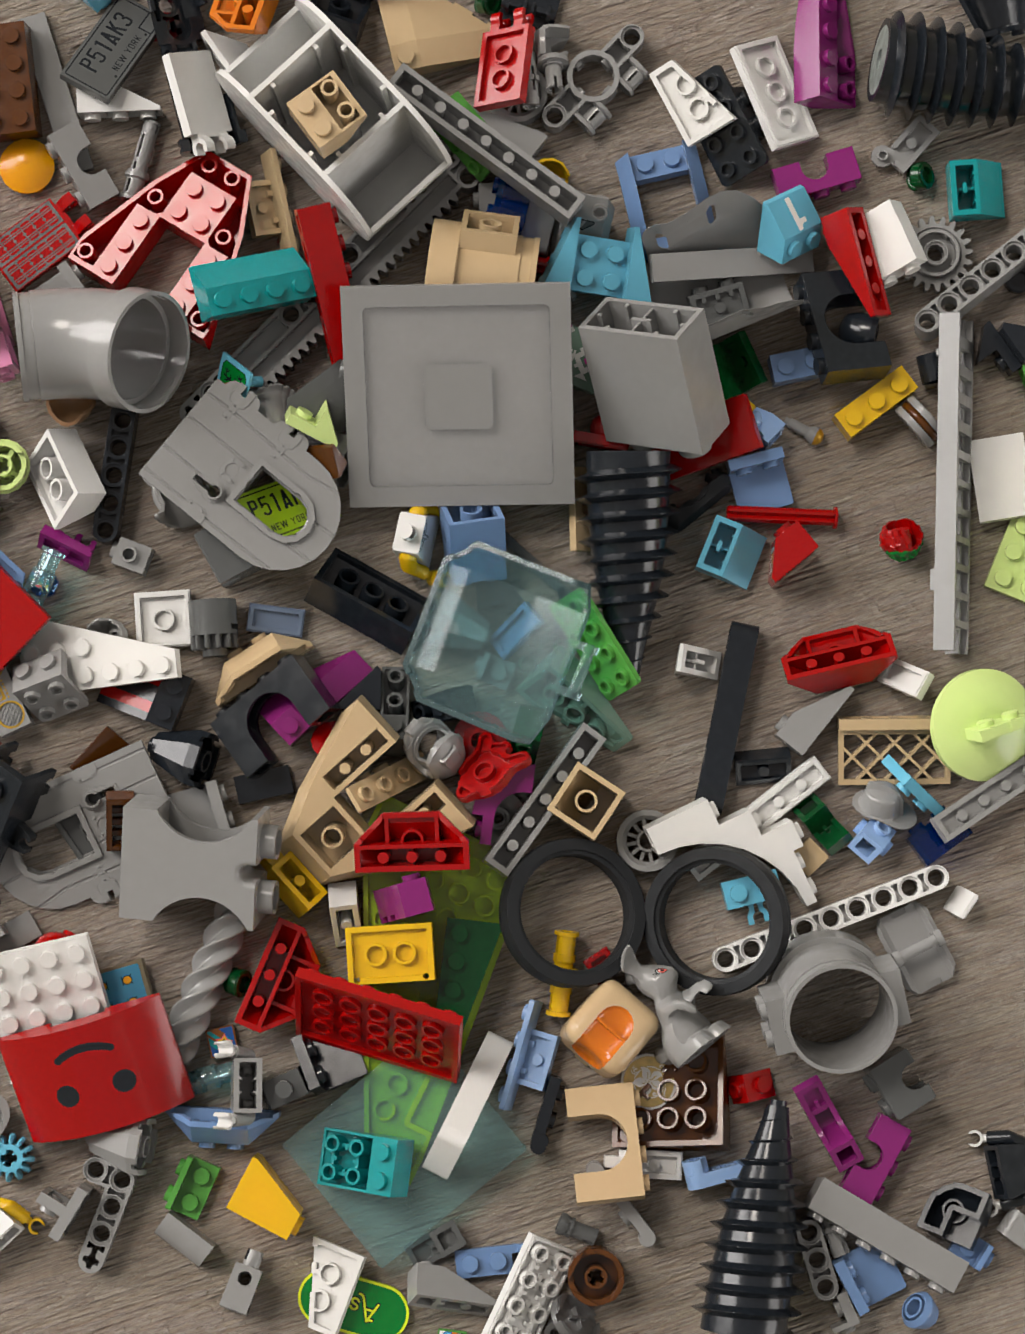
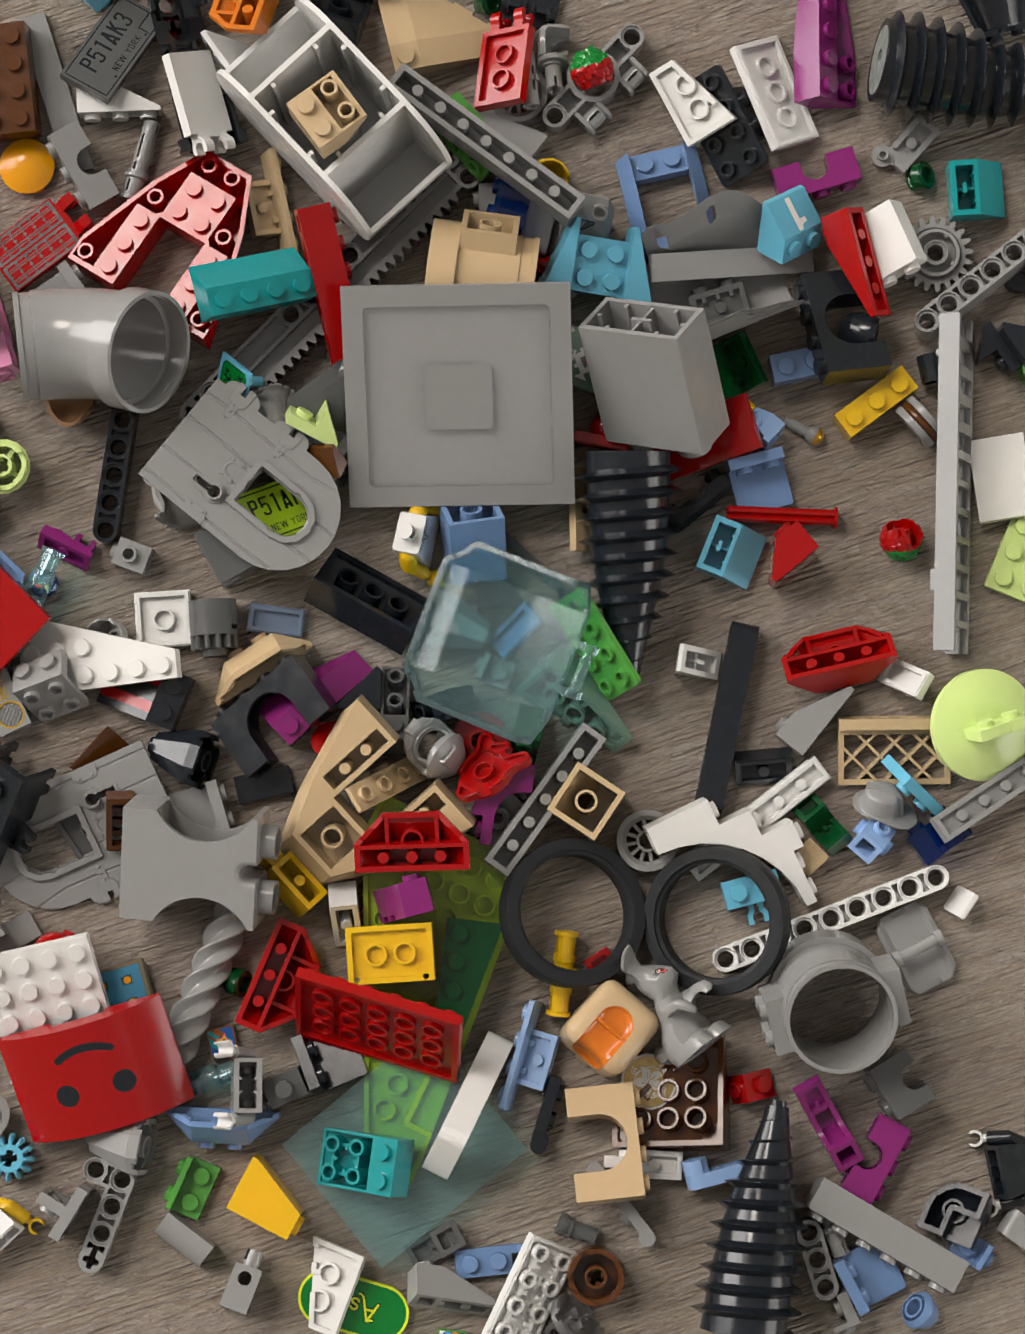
white slope [29,429,106,530] -> none
none -> red piece [569,45,614,91]

